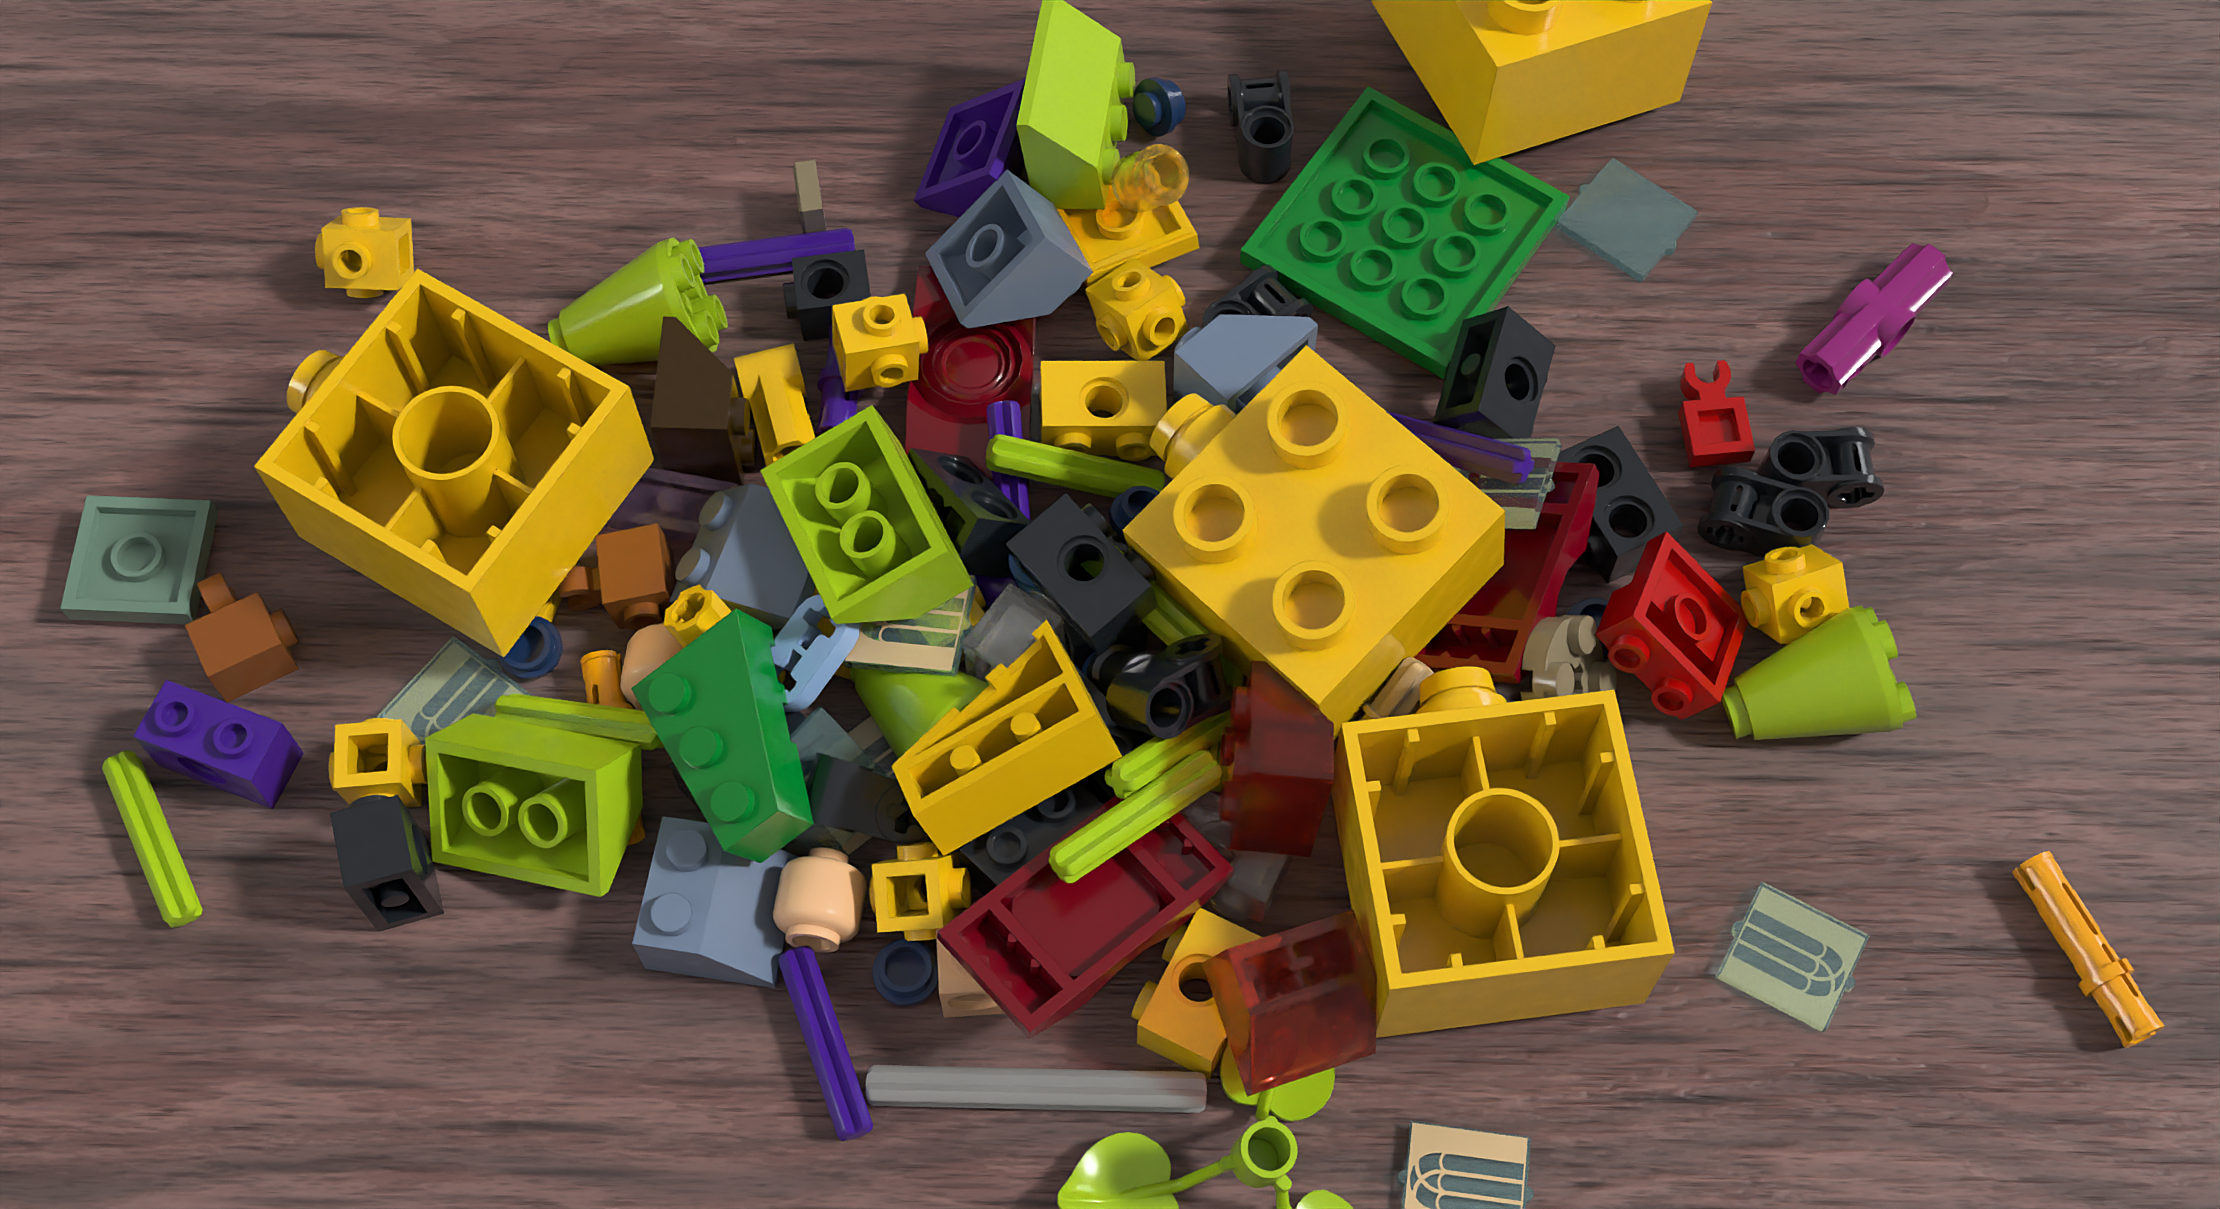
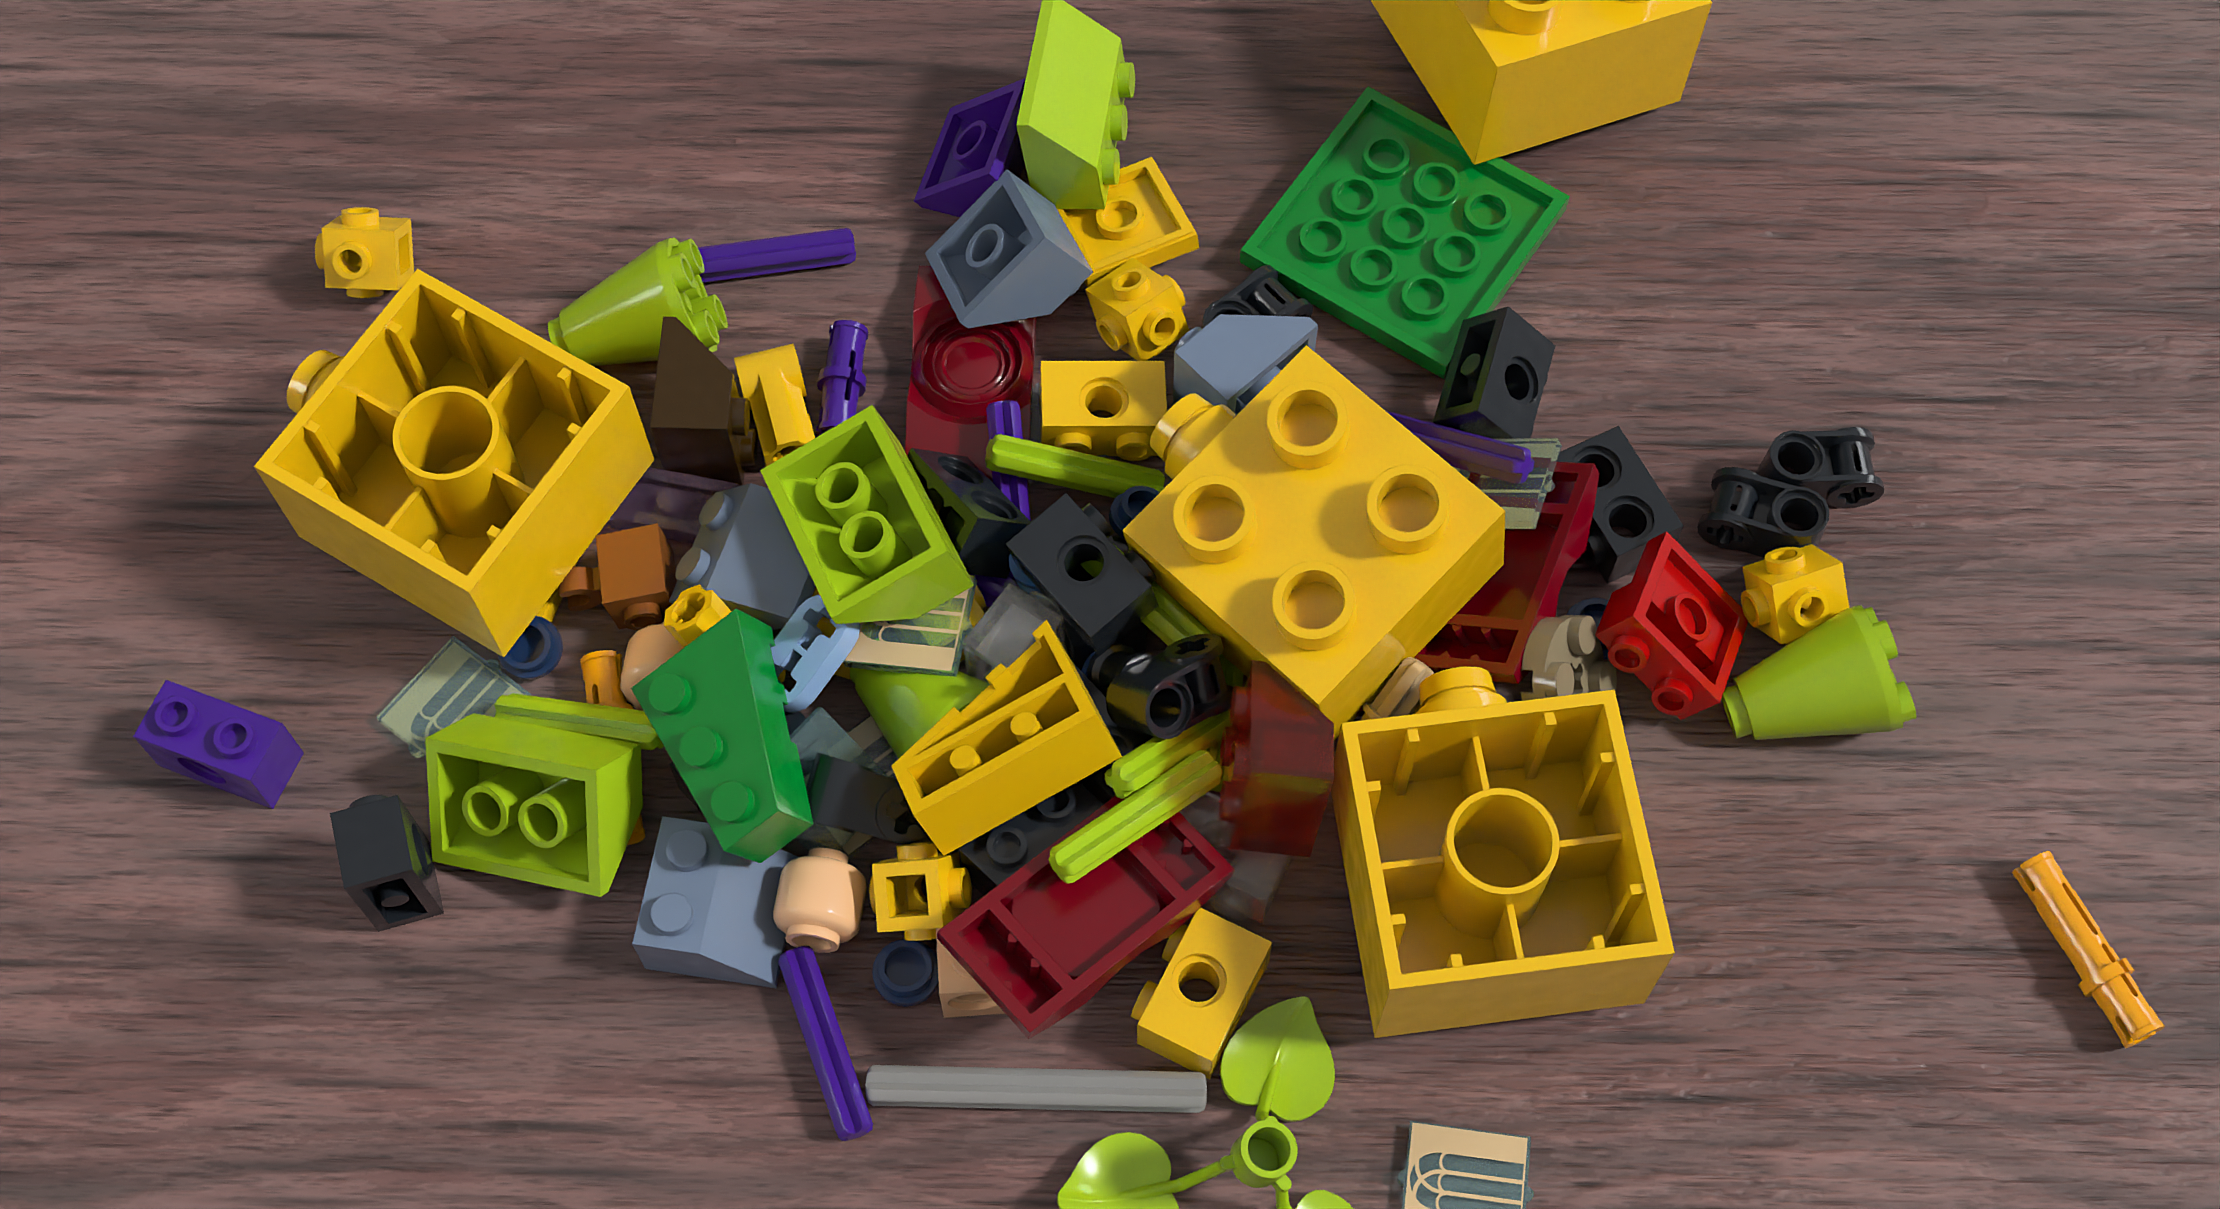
sand green plate [60,495,218,624] -> none
lime axle [102,750,203,928] -> none
dark orange brick [185,572,299,702] -> none
yellow brick [329,718,428,808] -> none
black brick [783,249,871,341] -> none
dark tan tile [792,159,827,233] -> none
yellow brick [832,294,928,392] -> none
clear yellow brick [1111,144,1189,213] -> none
plate [1132,77,1186,137] -> none
clear red slope [1202,910,1377,1097] -> none
black piece [1227,70,1294,184] -> none
clear light blue piece [1556,158,1698,283] -> none
red plate [1678,360,1756,467] -> none
clear light blue piece [1715,882,1870,1033] -> none
magenta piece [1795,243,1953,395] -> none

